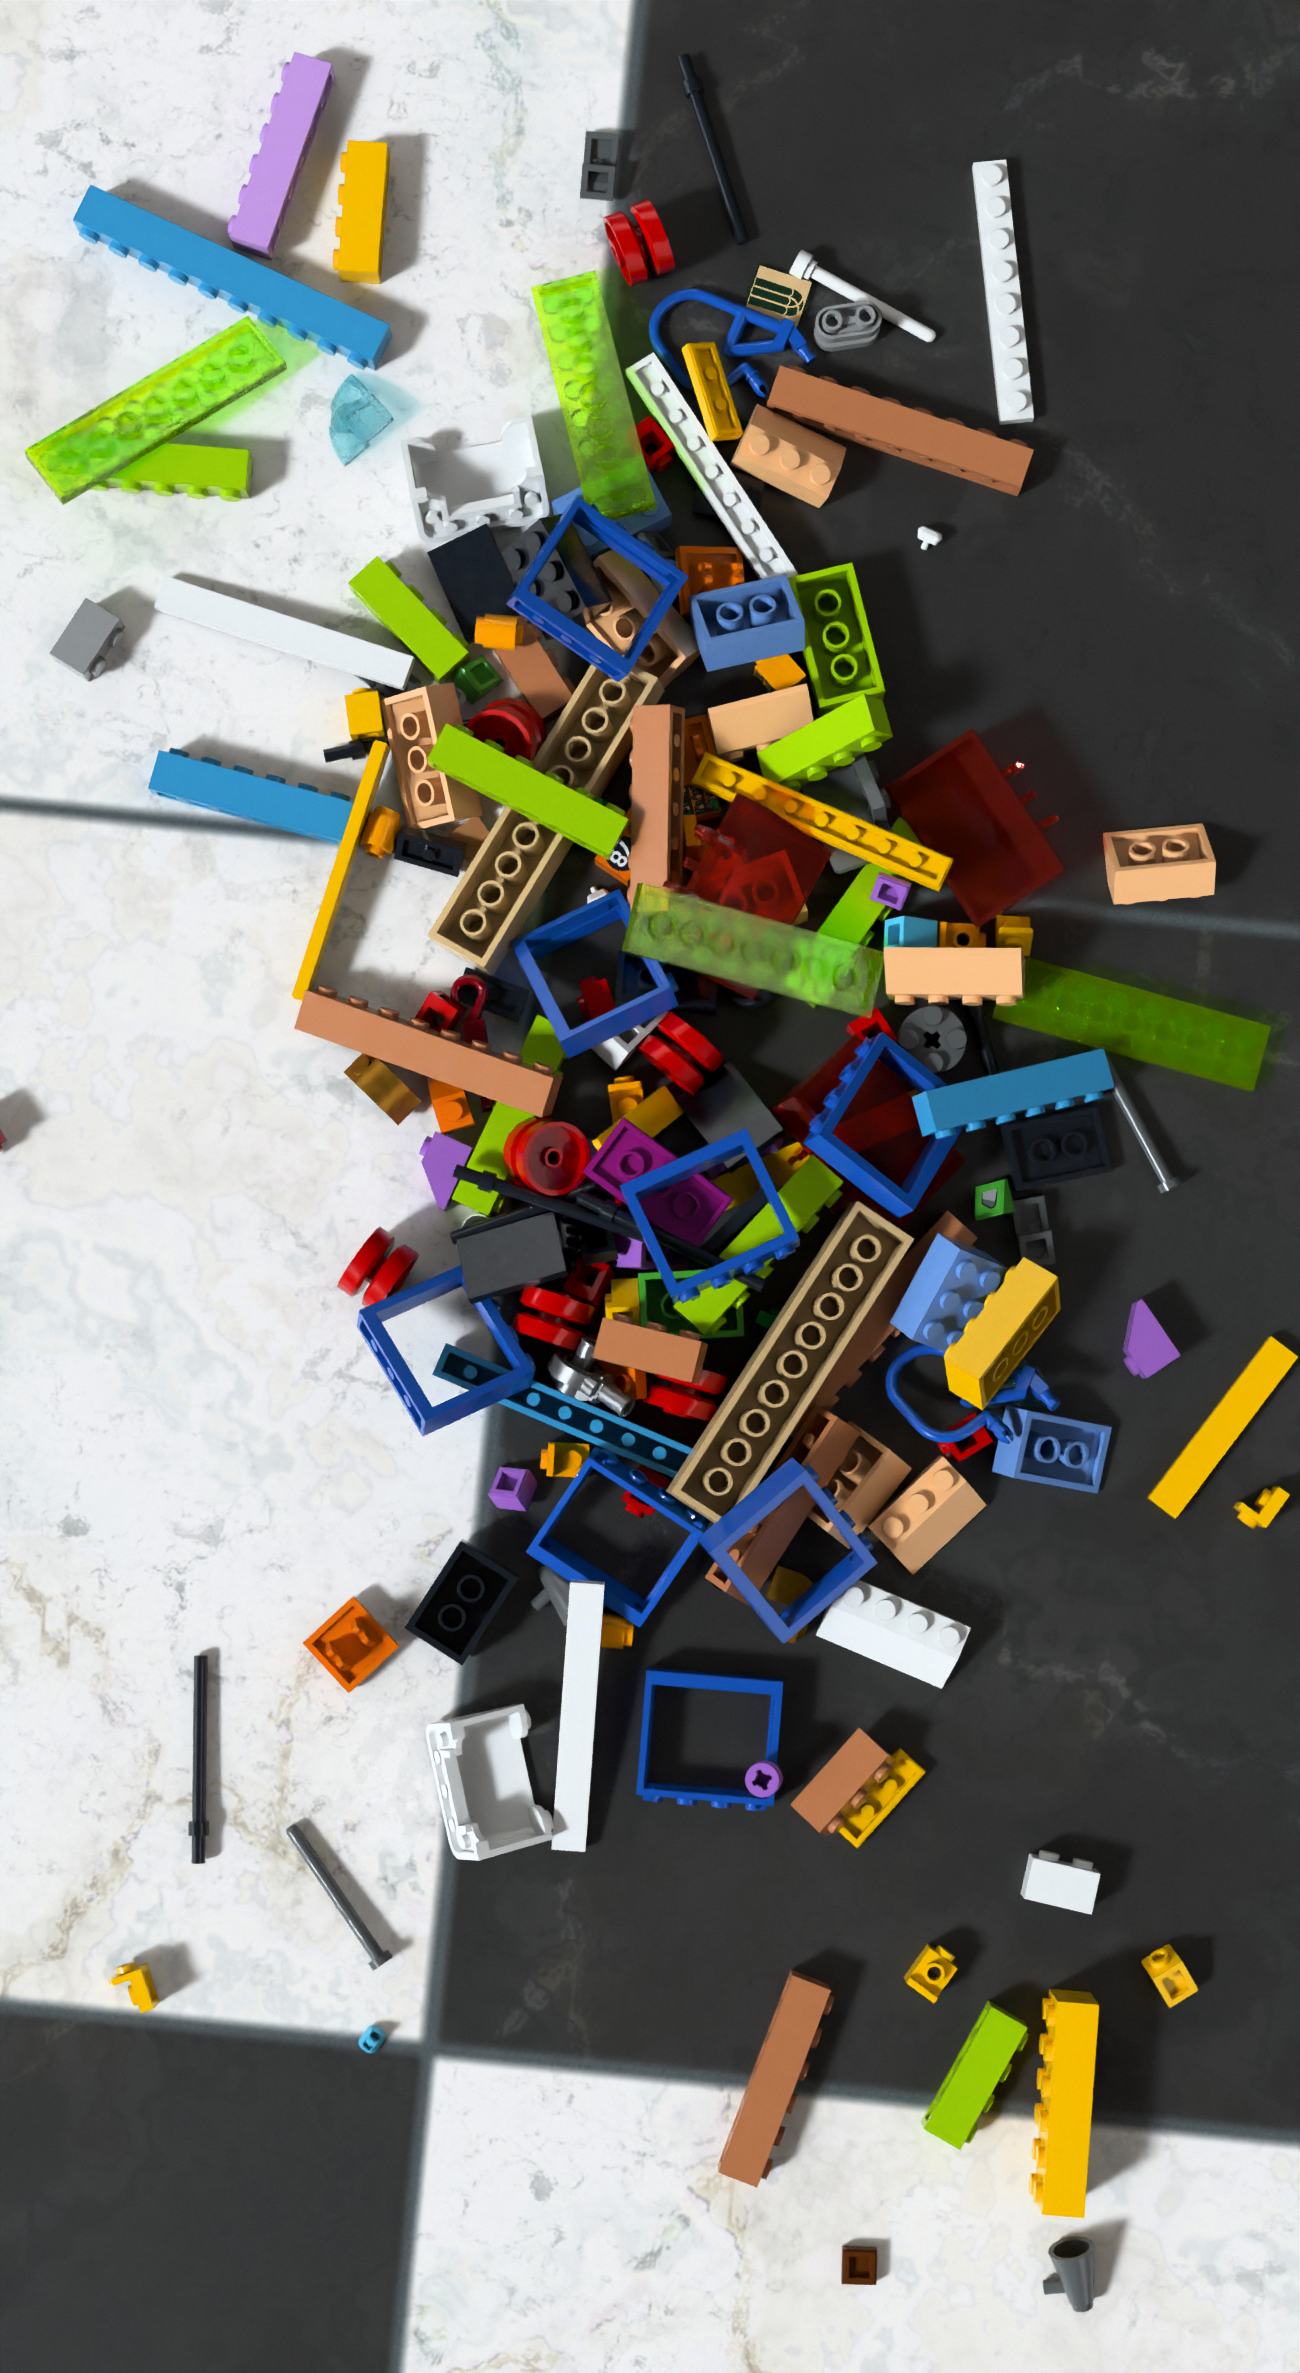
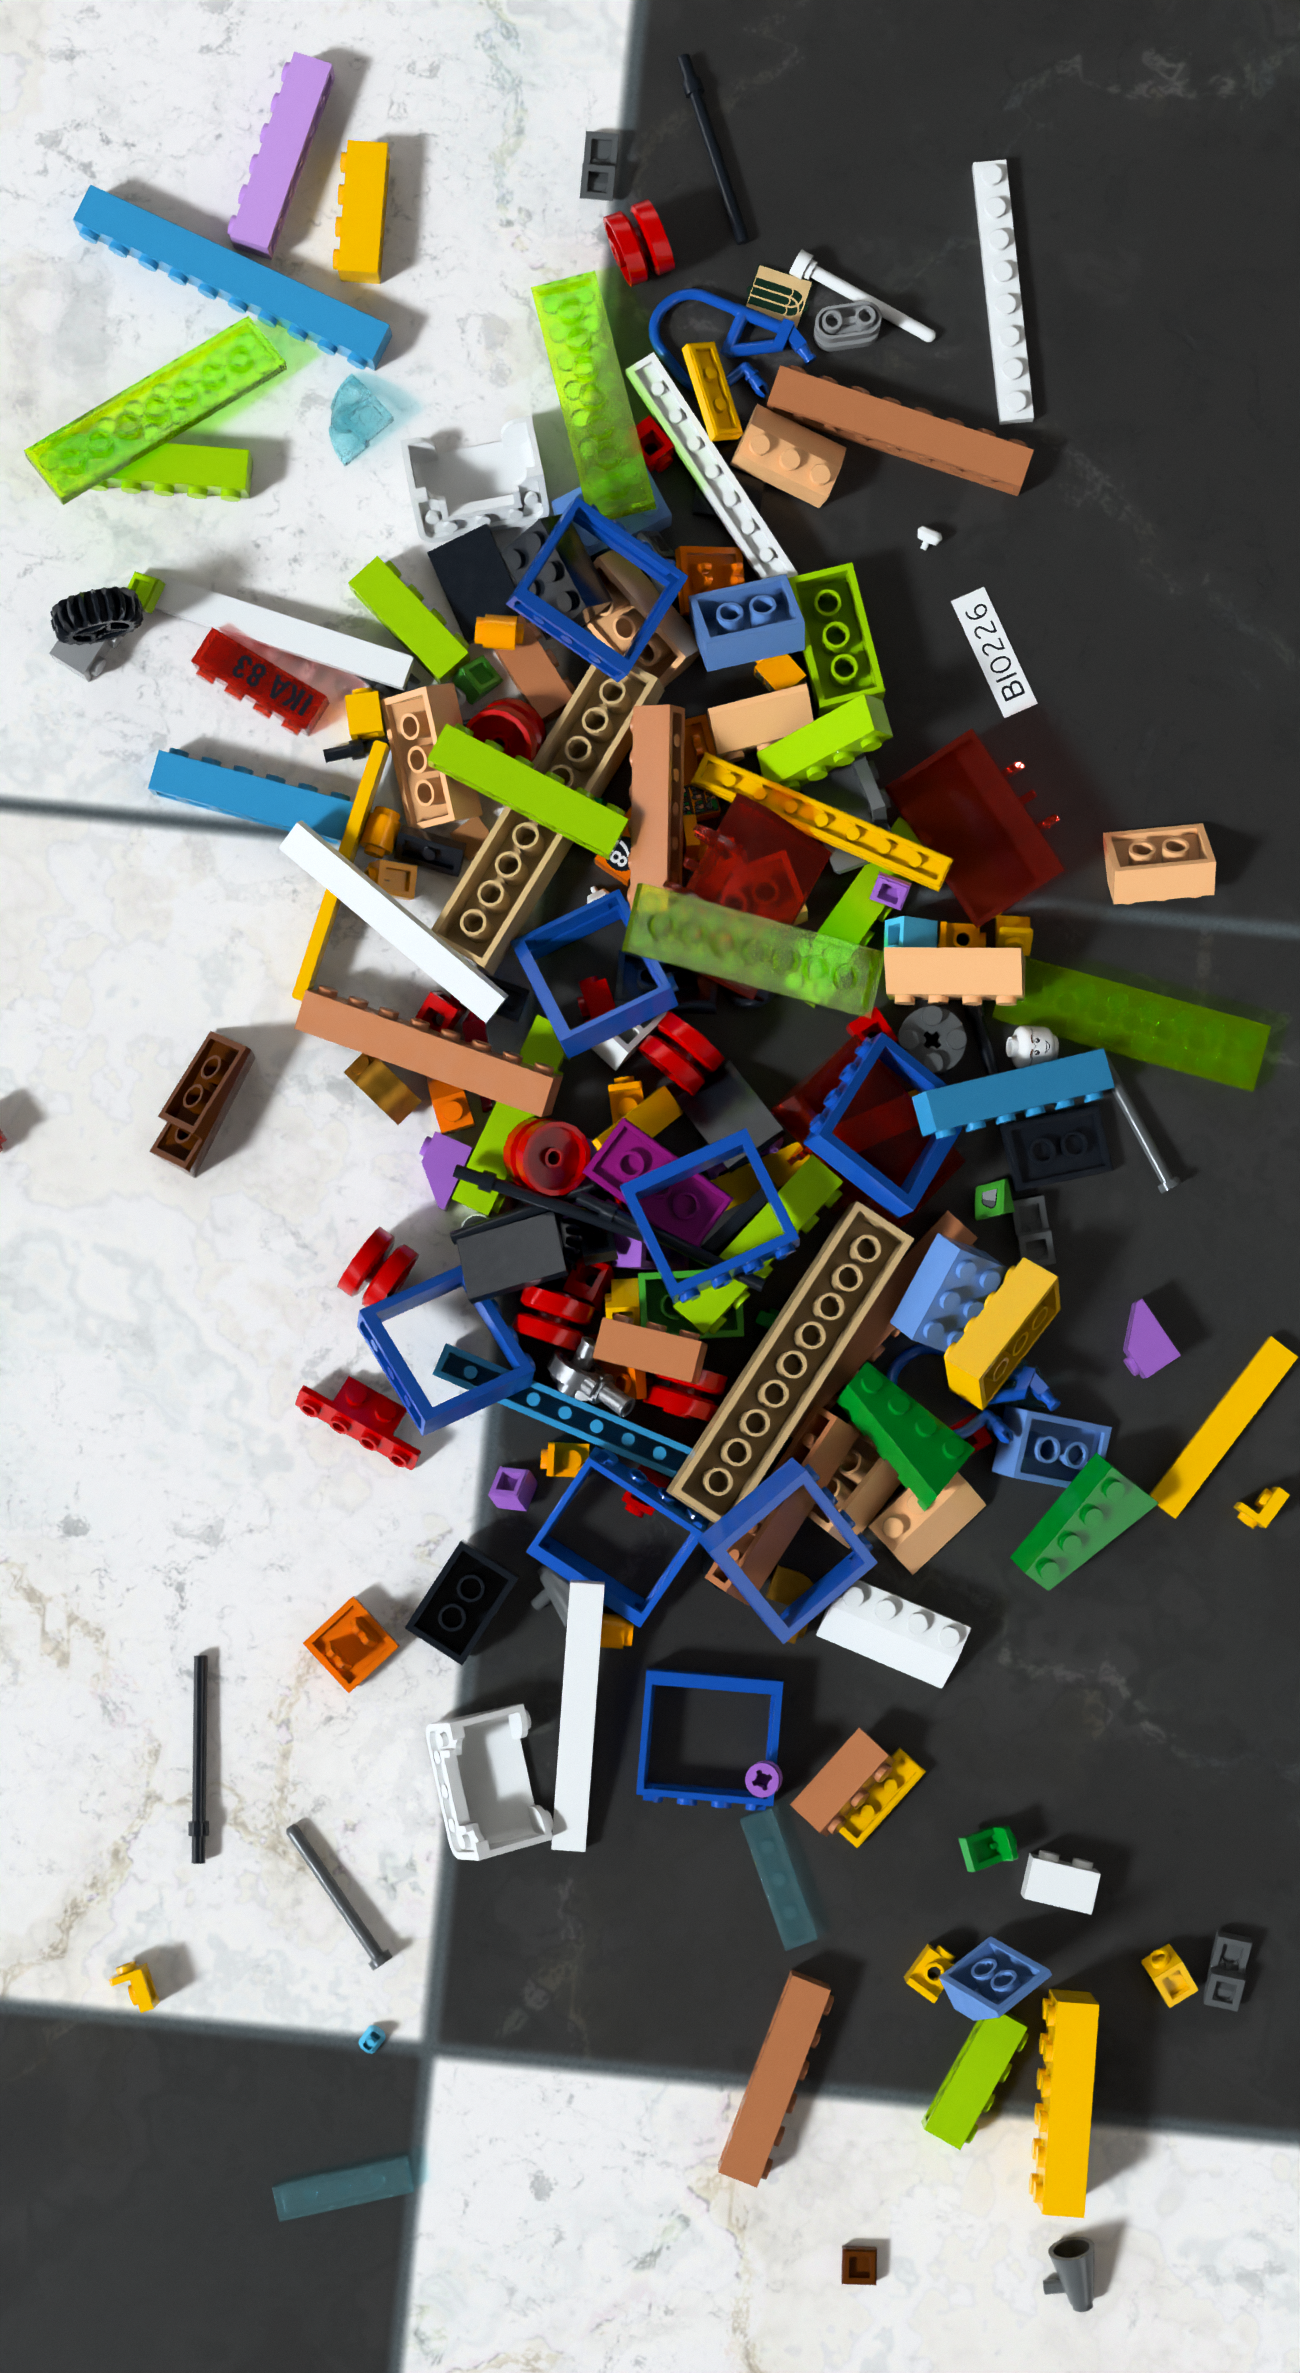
none -> black gear [50,586,144,646]
none -> lime tile [127,571,166,614]
none -> reddish brown slope [149,1031,255,1178]
none -> clear red brick [191,627,330,737]
none -> clear light blue tile [272,2155,415,2222]
none -> white tile [279,820,509,1023]
none -> red bracket [295,1376,421,1470]
none -> light orange bracket [364,859,418,900]
none -> clear light blue tile [739,1807,818,1951]
none -> green wedge [836,1362,975,1512]
none -> medium blue slope [939,1936,1052,2021]
none -> white sticker [951,587,1038,718]
none -> green bracket [958,1826,1019,1872]
none -> white head [1006,1025,1059,1068]
none -> green wedge [1010,1452,1159,1591]
none -> dark grey slope [1203,1930,1252,2011]

